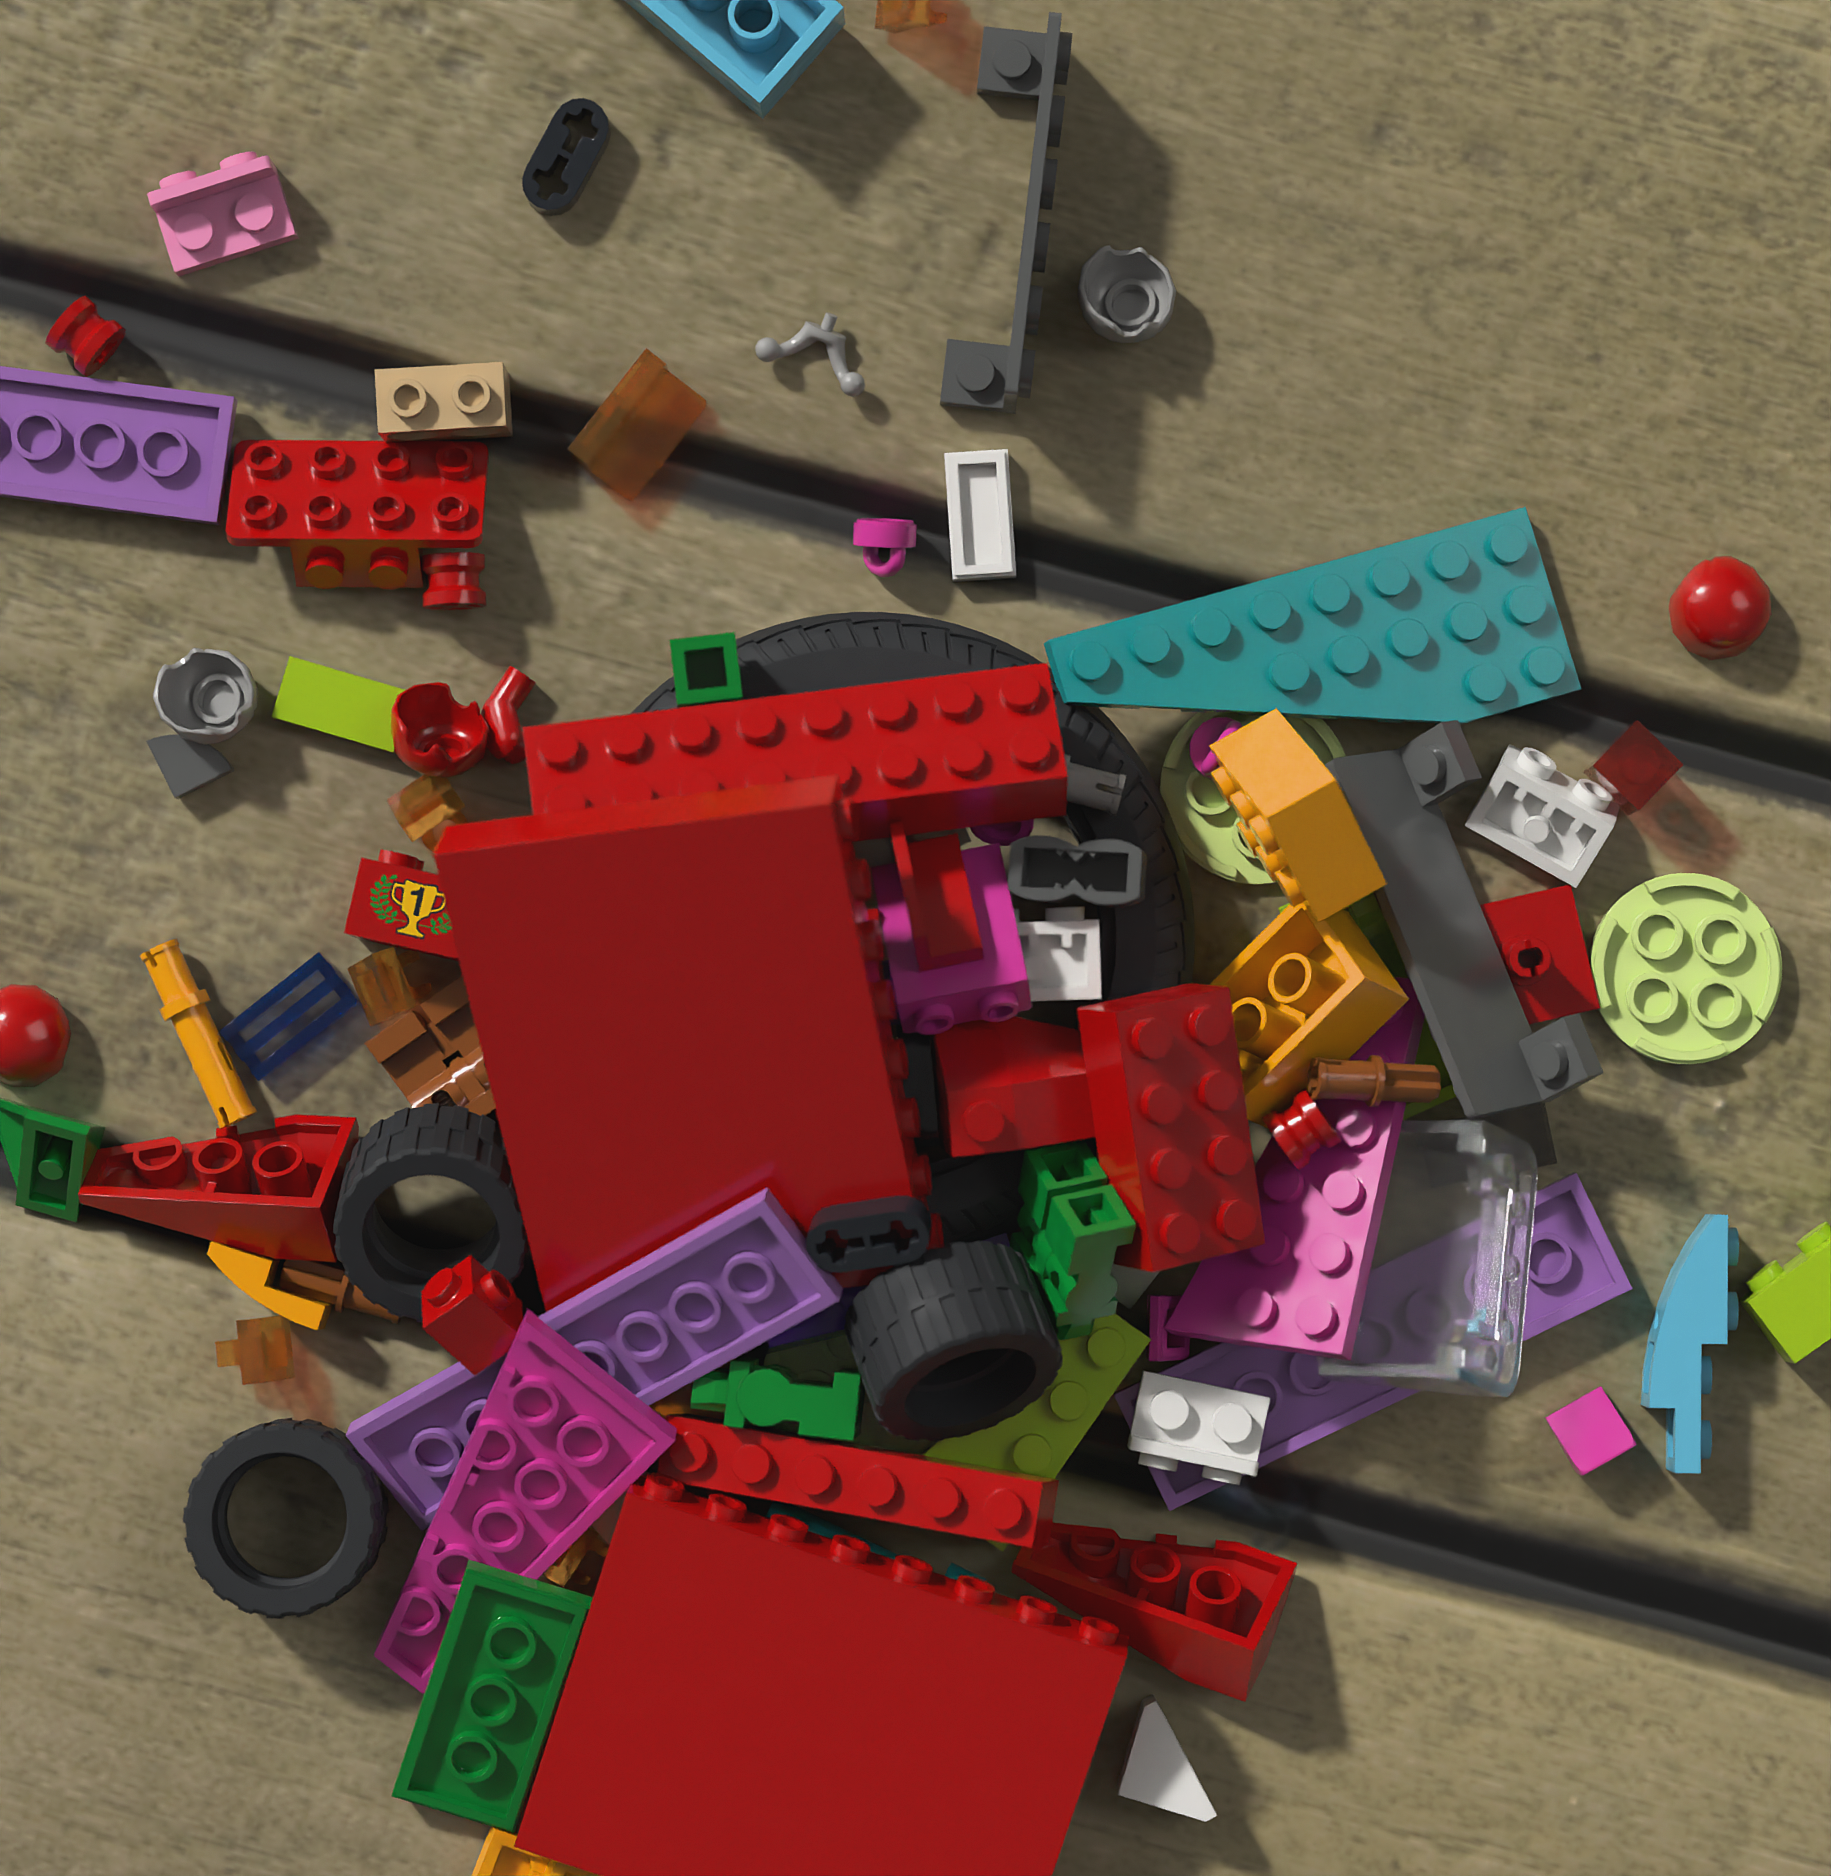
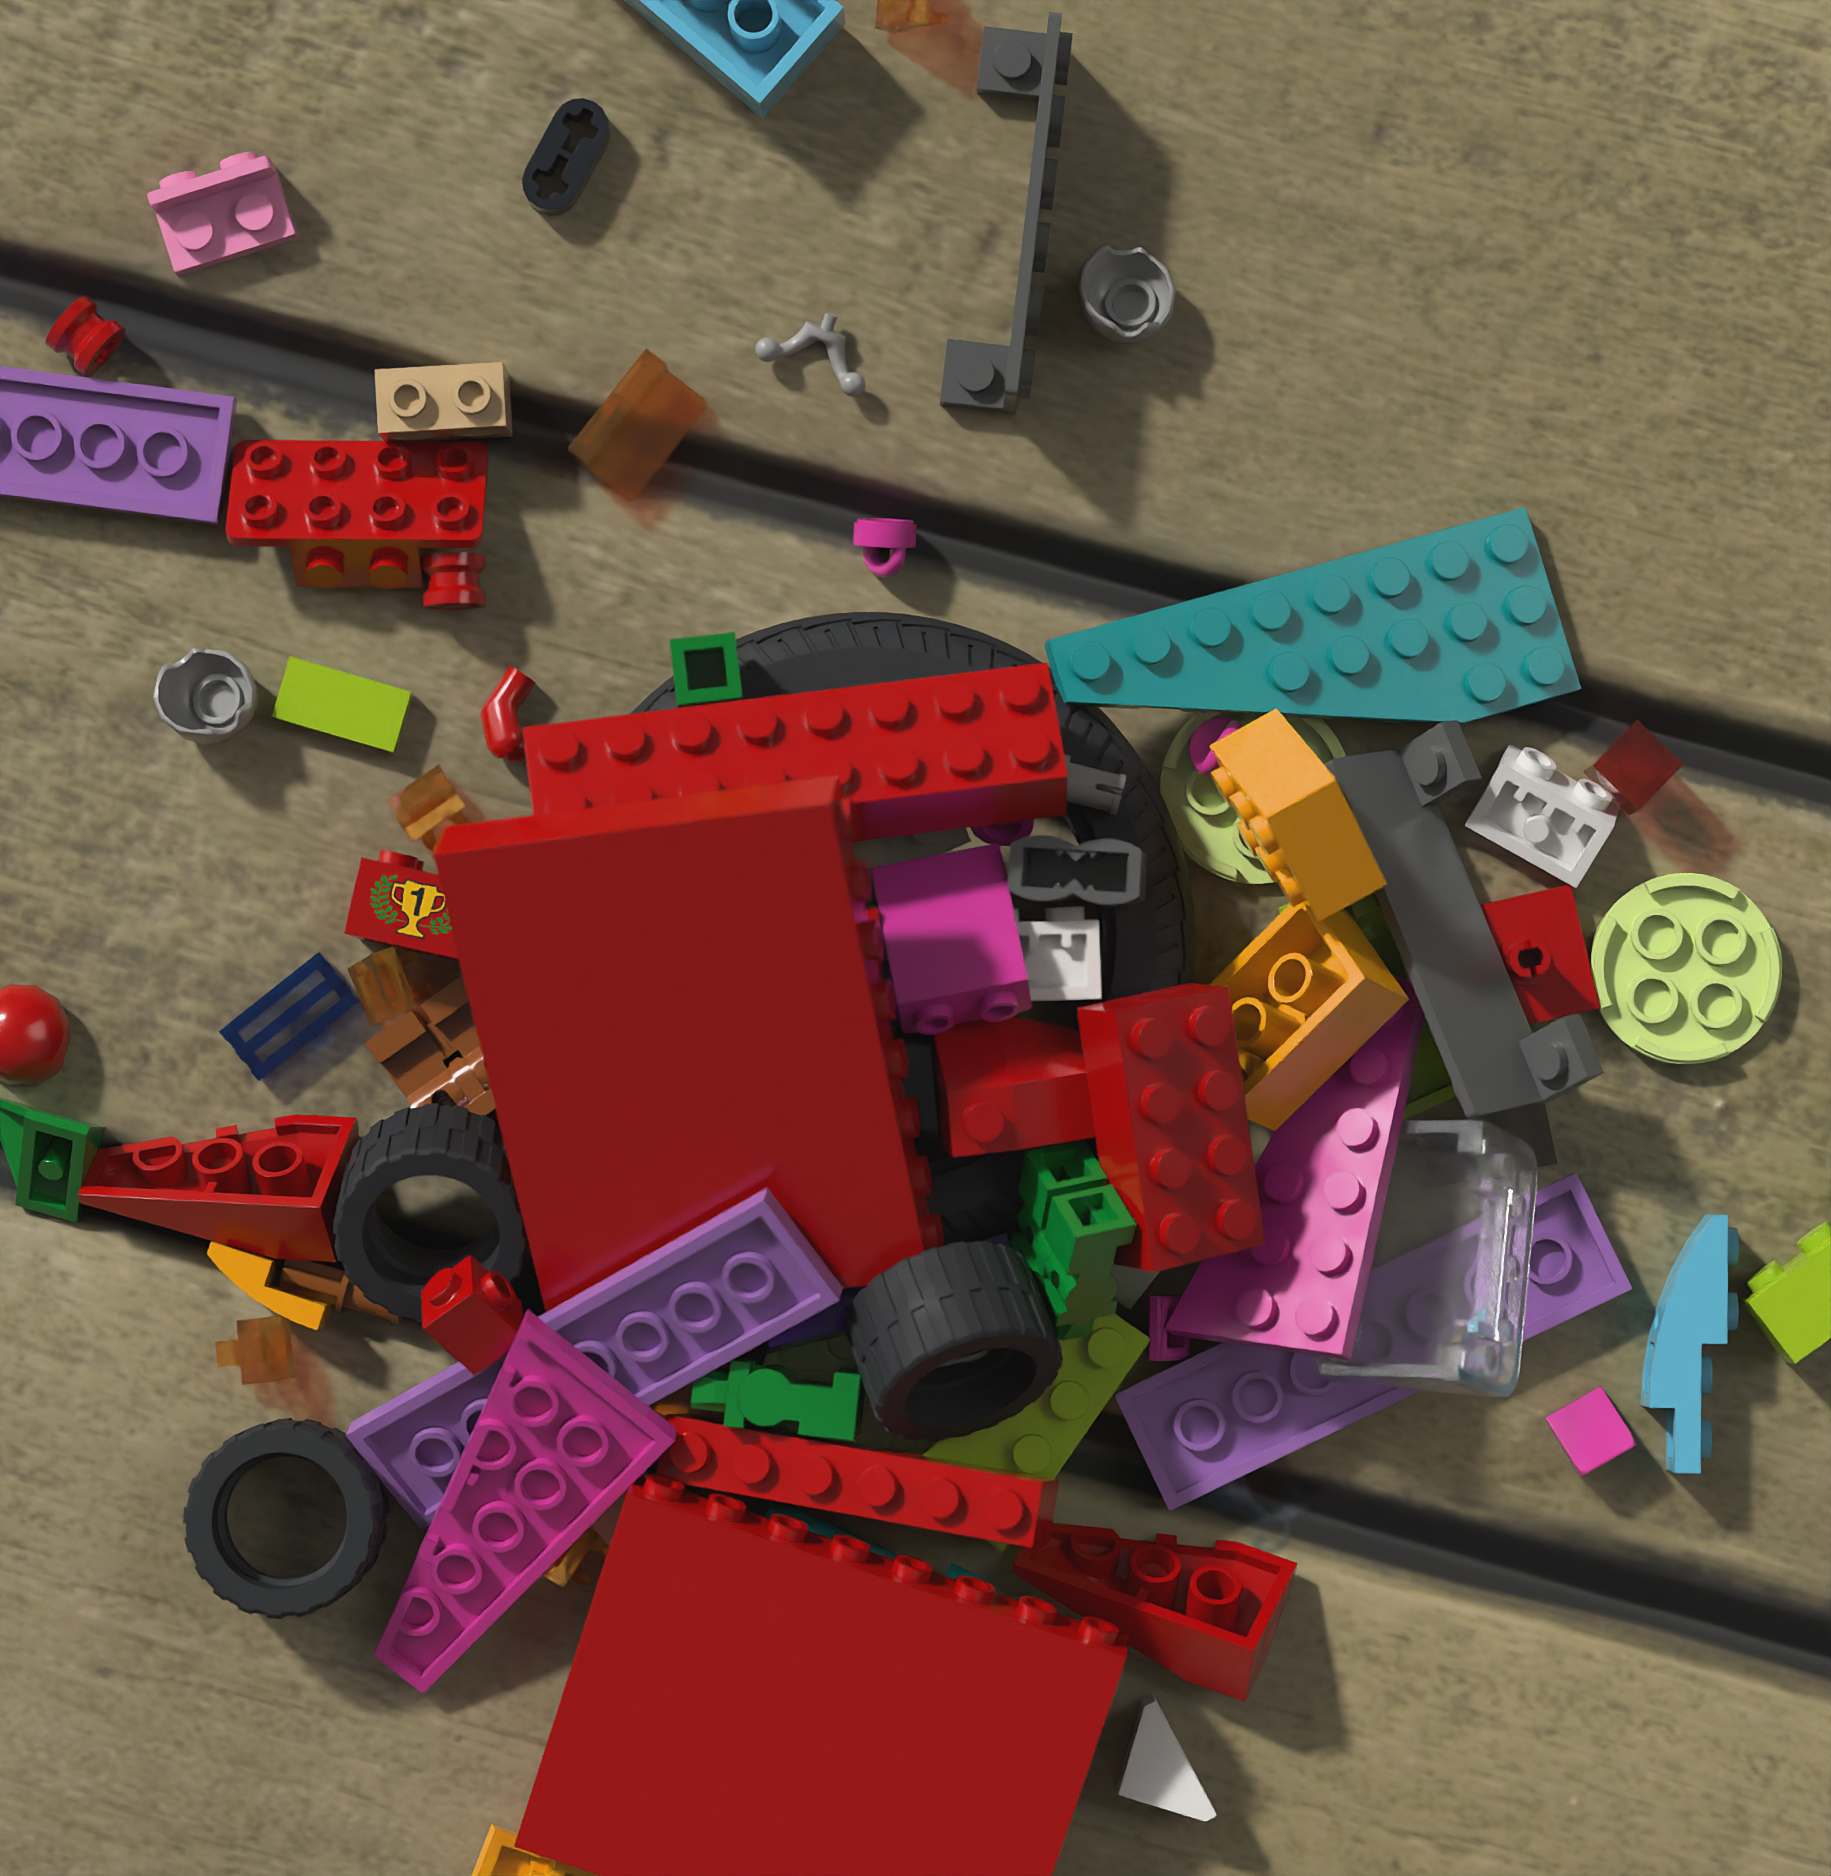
light orange pin [140,939,257,1129] -> none
dark grey tile [146,735,234,799] -> none
red hair [391,682,490,778] -> none
green tile [391,1560,593,1833] -> none
black beam [806,1195,932,1273] -> none
red panel [889,821,985,972] -> none
white tile [944,449,1016,582] -> none
white bracket [1127,1370,1270,1485] -> none
red wheel [1262,1088,1342,1171] -> none
dark orange axle [1308,1055,1441,1107] -> none
red hair [1669,556,1772,660] -> none

